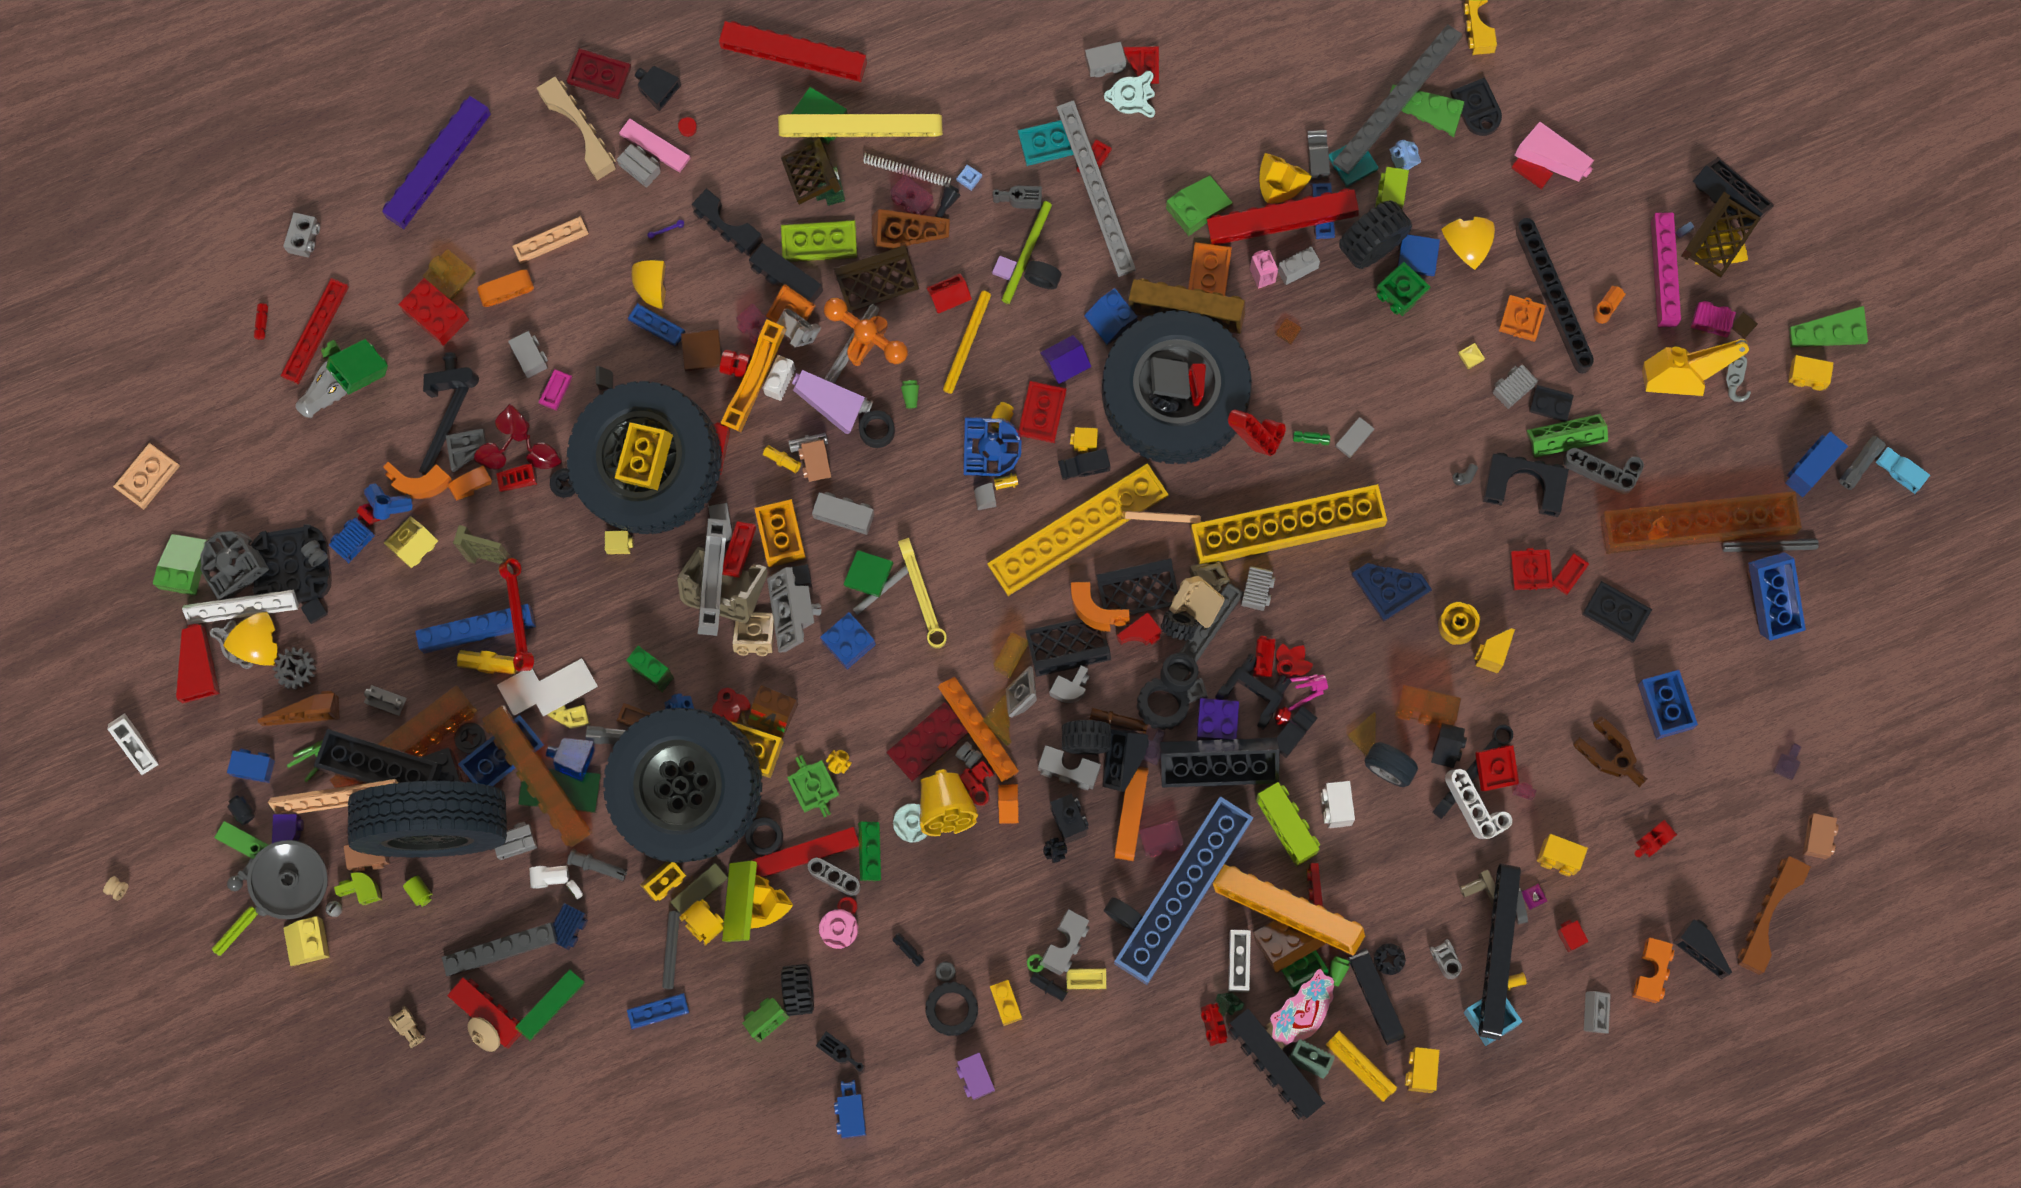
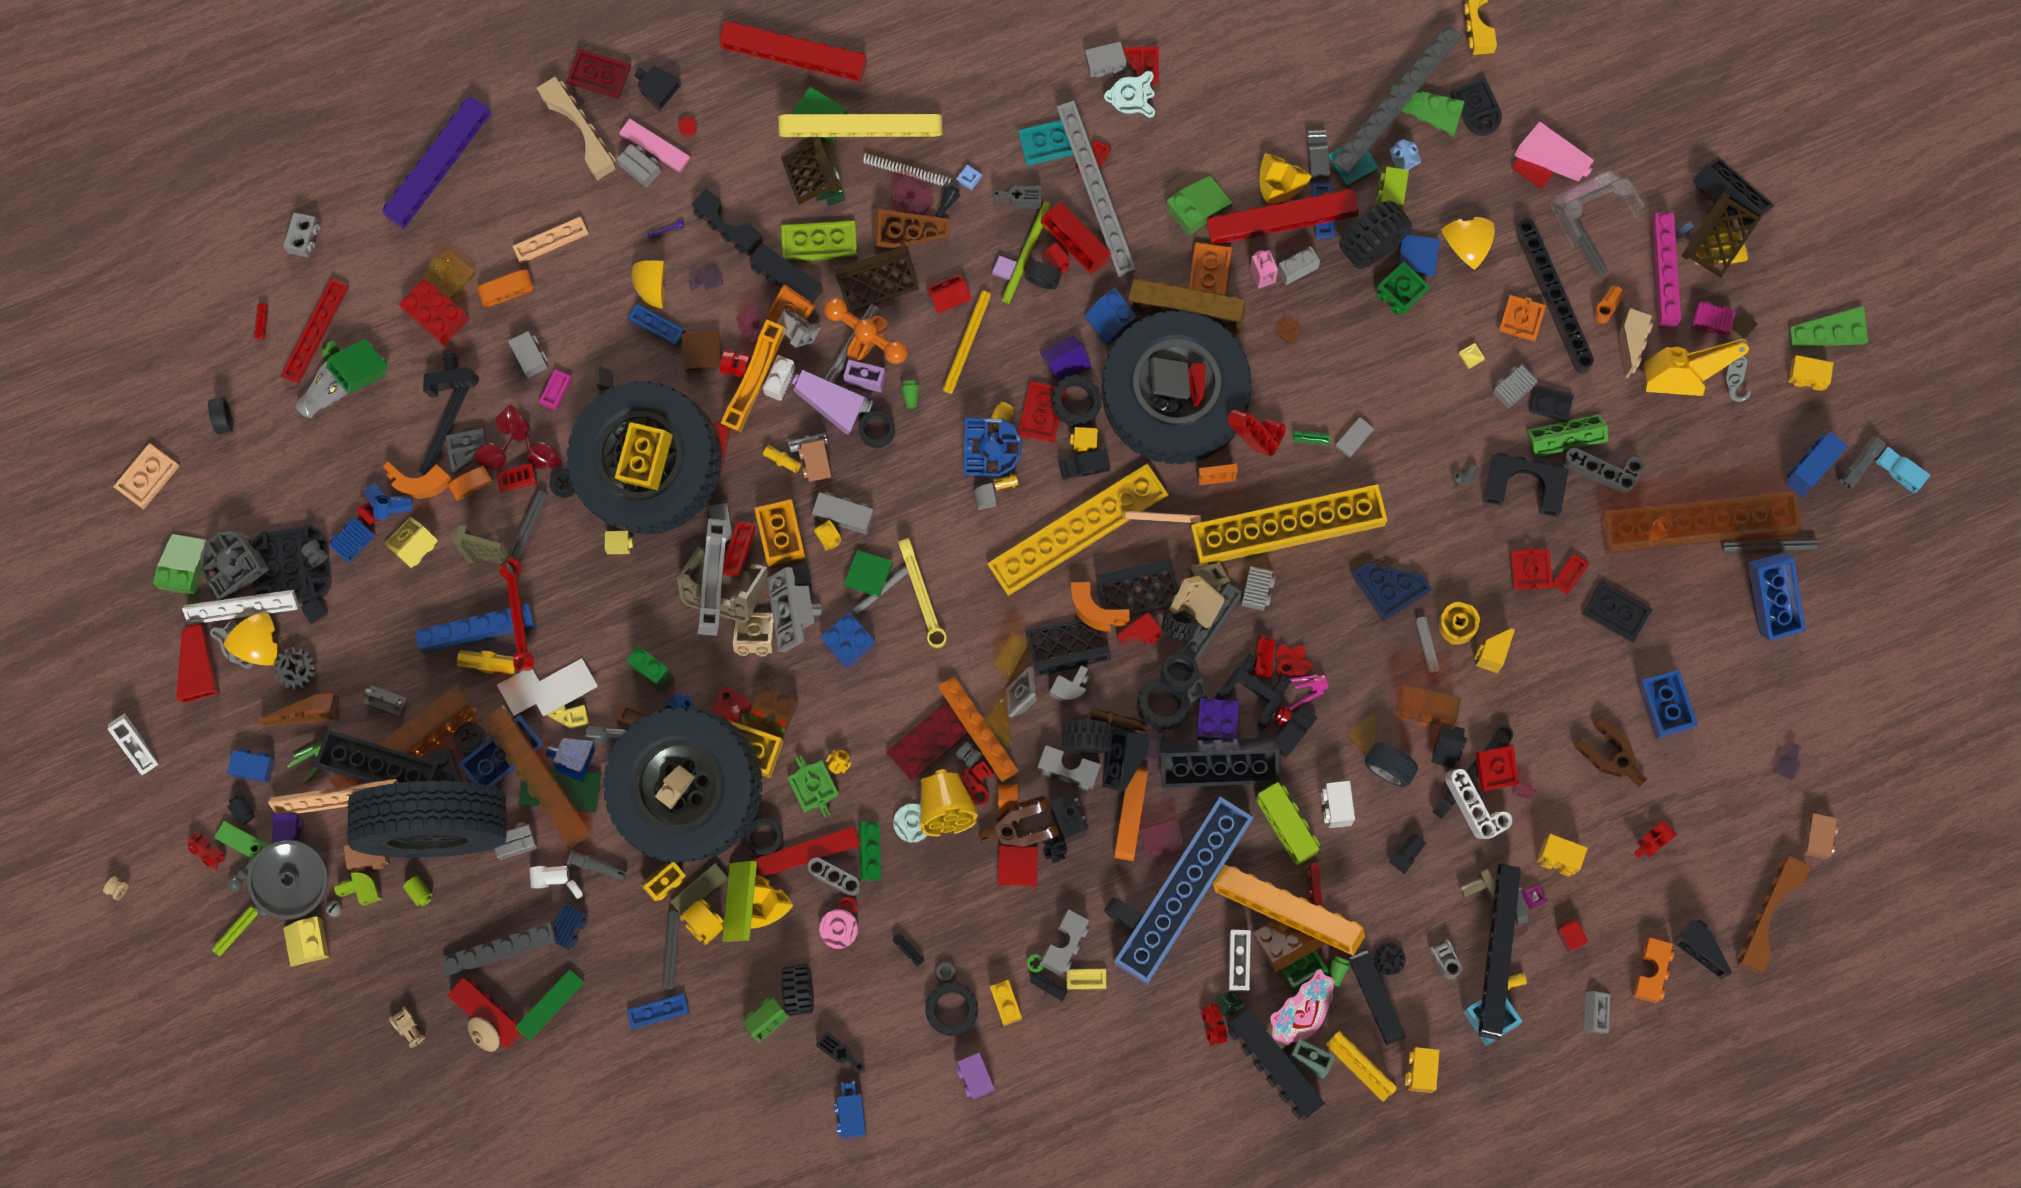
none -> red hinge [187,833,226,870]
none -> black tyre [208,397,233,435]
none -> dark grey axle [509,490,548,561]
none -> tan slope [655,765,695,809]
none -> clear purple plate [688,266,723,291]
none -> yellow brick [814,520,842,551]
none -> lavender brick [844,360,886,392]
none -> reddish brown piece [978,796,1059,847]
none -> red tile [998,846,1038,887]
none -> red brick [1041,202,1112,274]
none -> red brick [1041,242,1070,274]
none -> black tyre [1050,375,1102,427]
none -> orange tile [1197,464,1238,485]
none -> black piece [1389,833,1426,874]
none -> light grey axle [1416,617,1439,673]
none -> clear windscreen [1551,170,1645,248]
none -> dark grey axle [1563,210,1608,276]
none -> tan slope [1618,308,1653,378]

